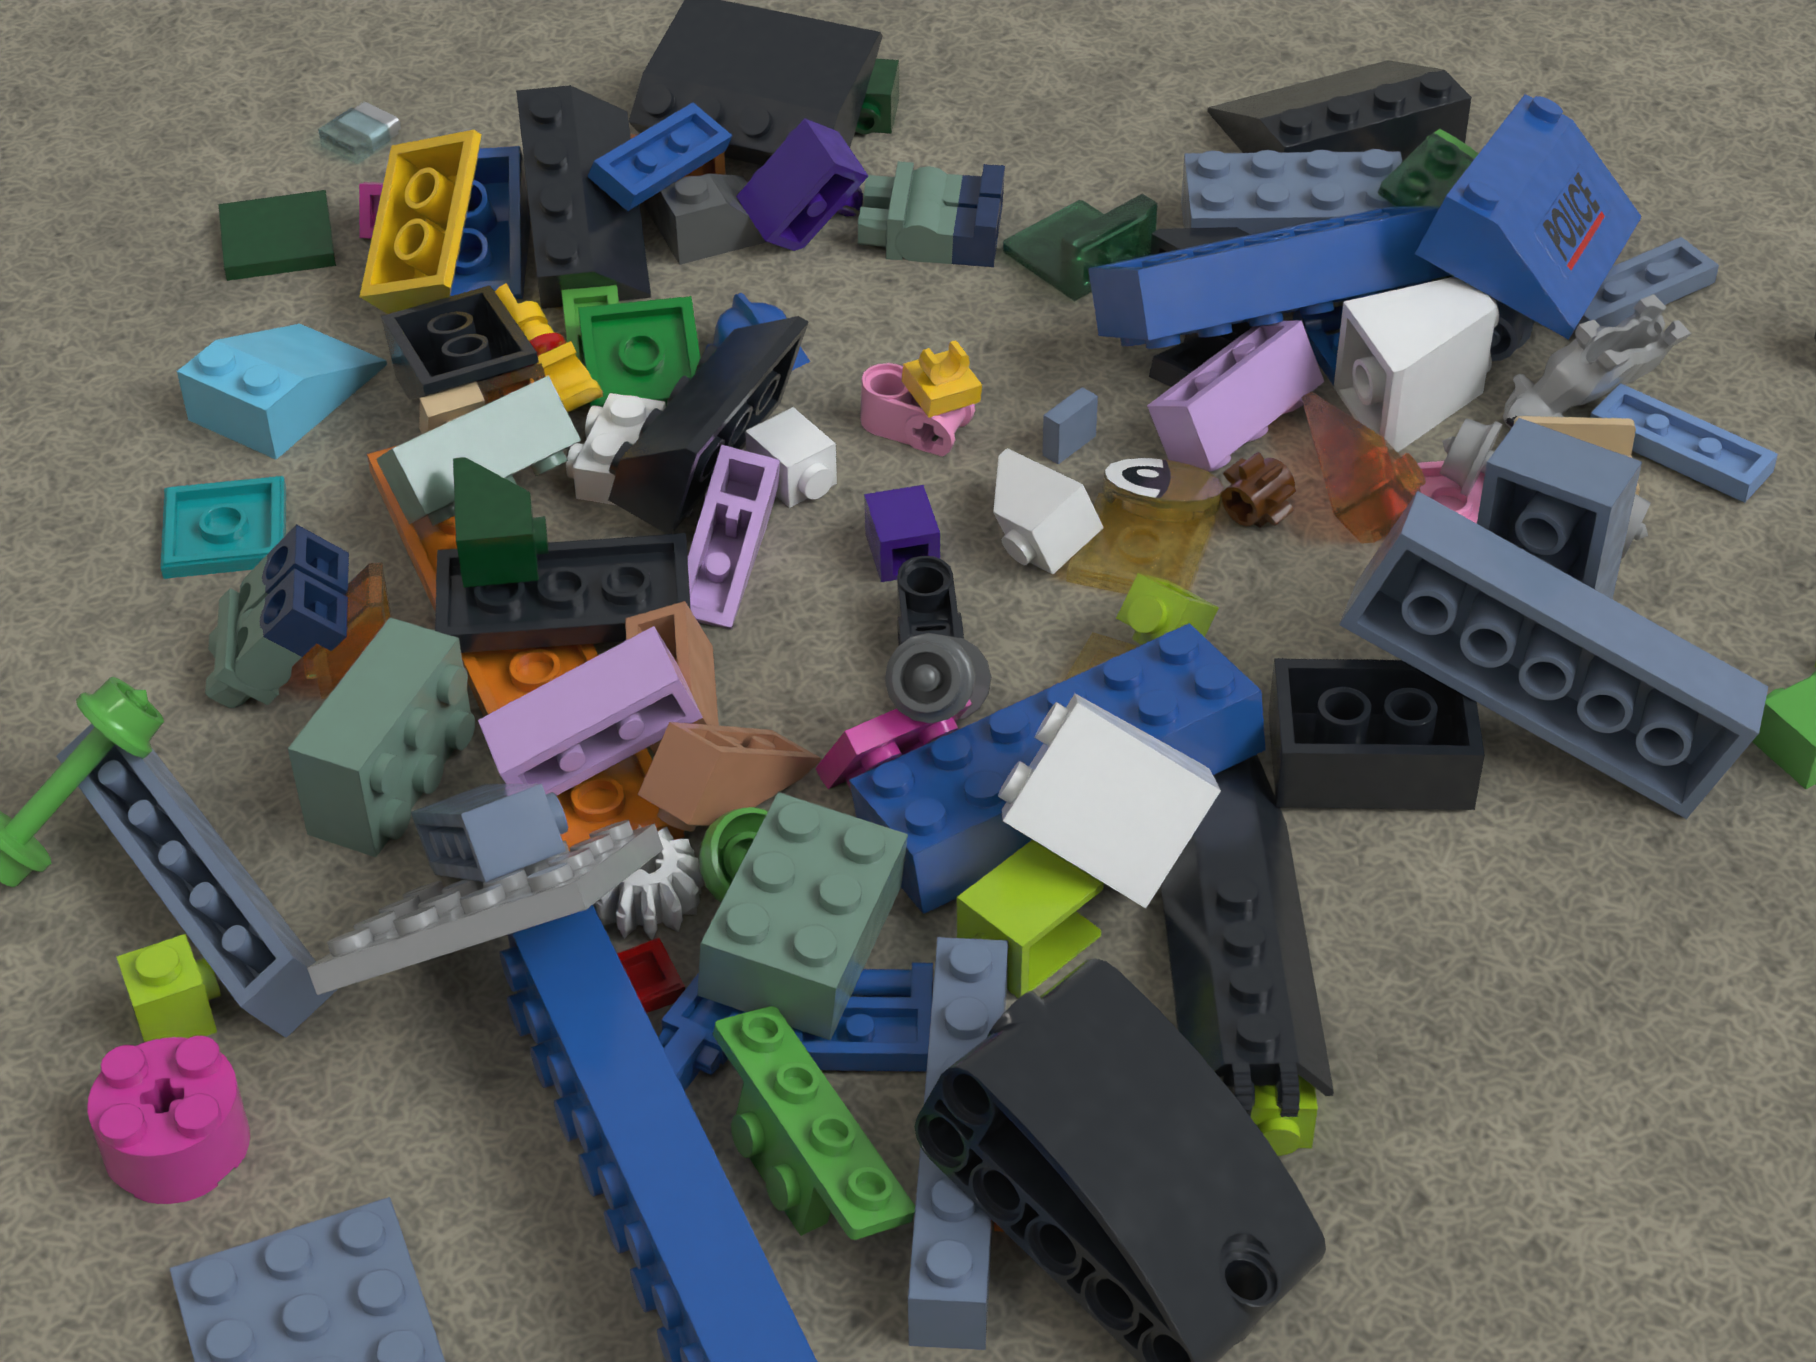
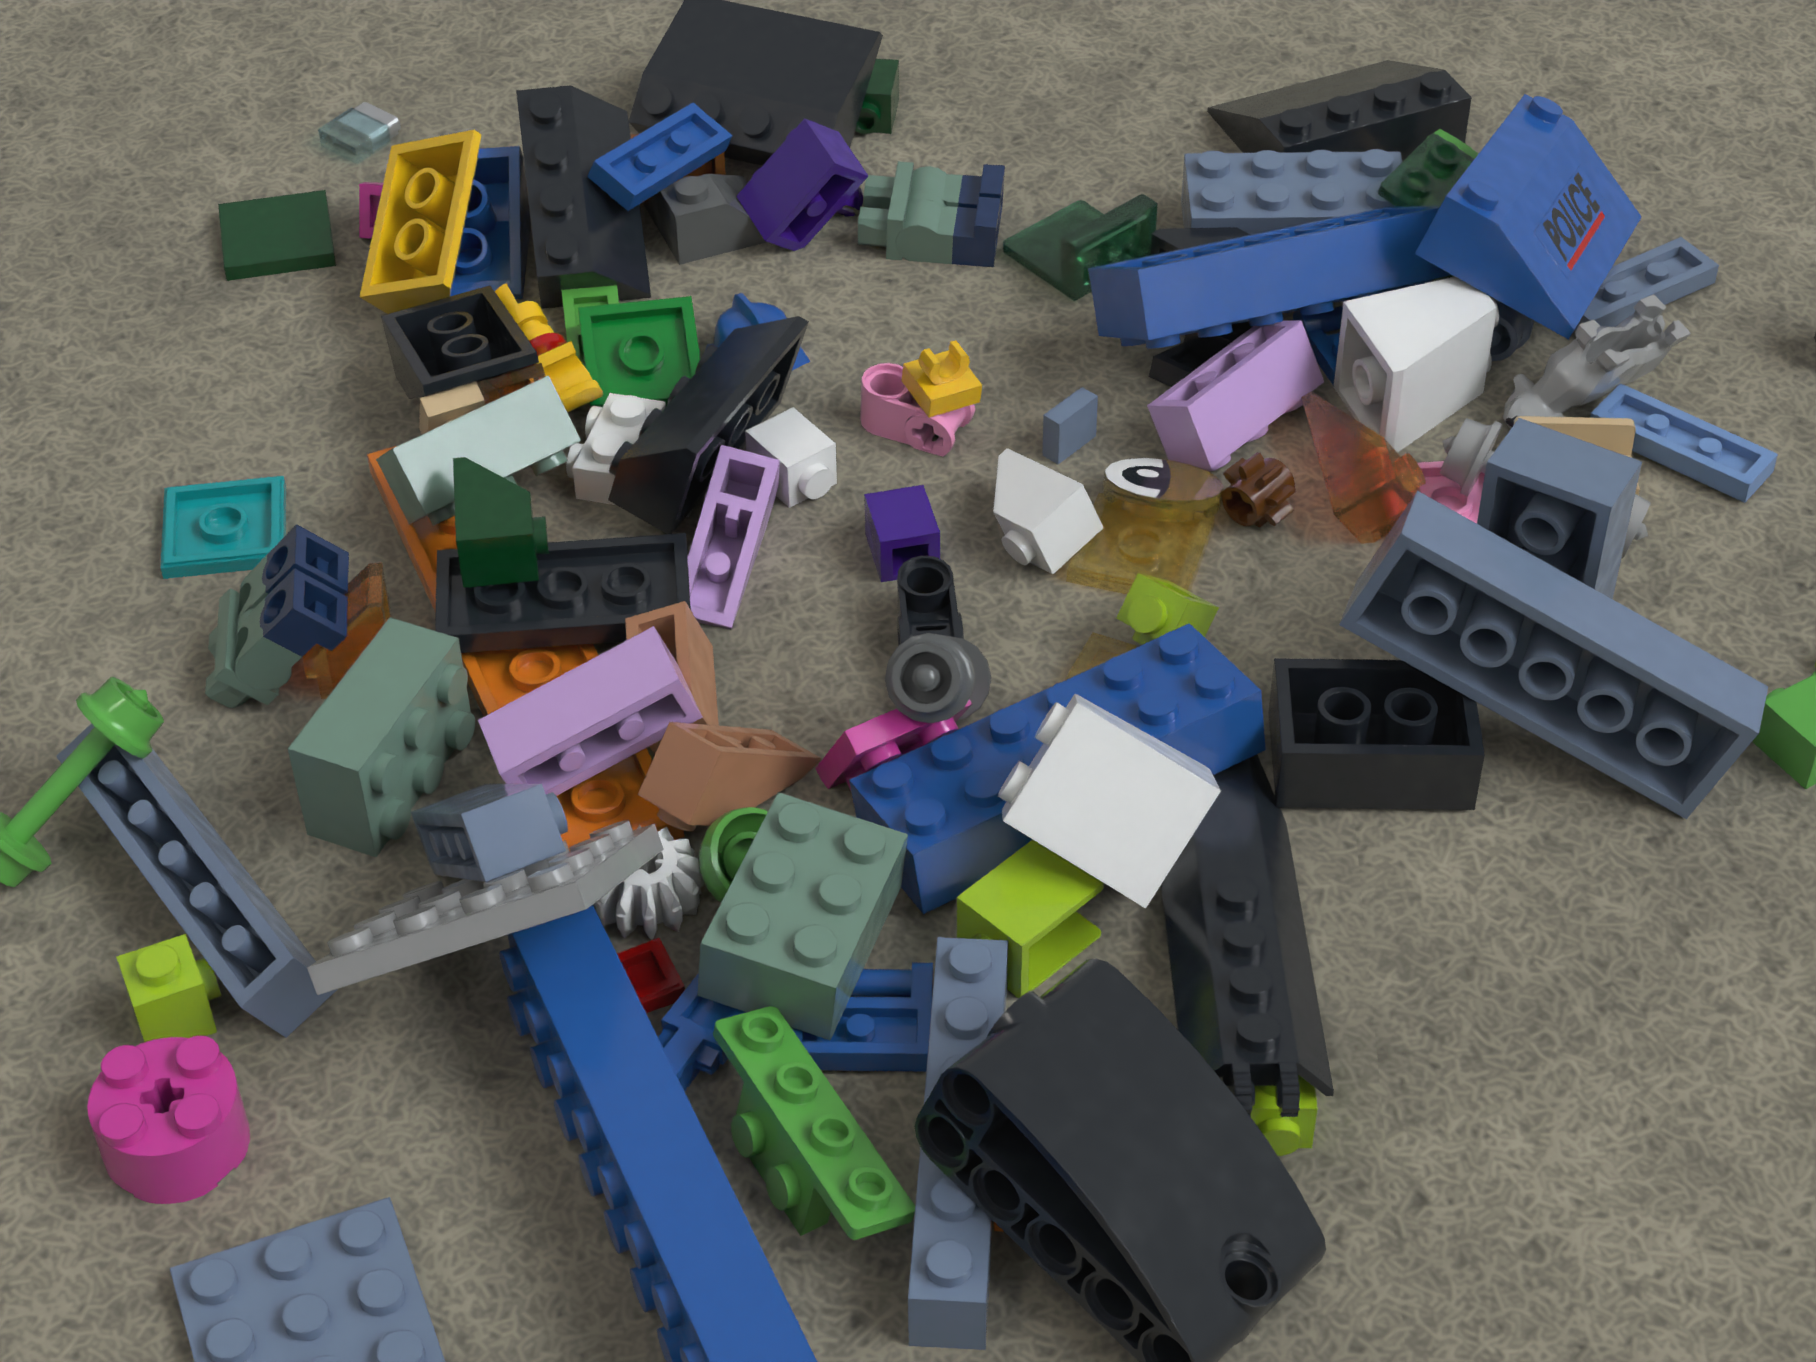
medium azure slope [177,324,387,459] -> none

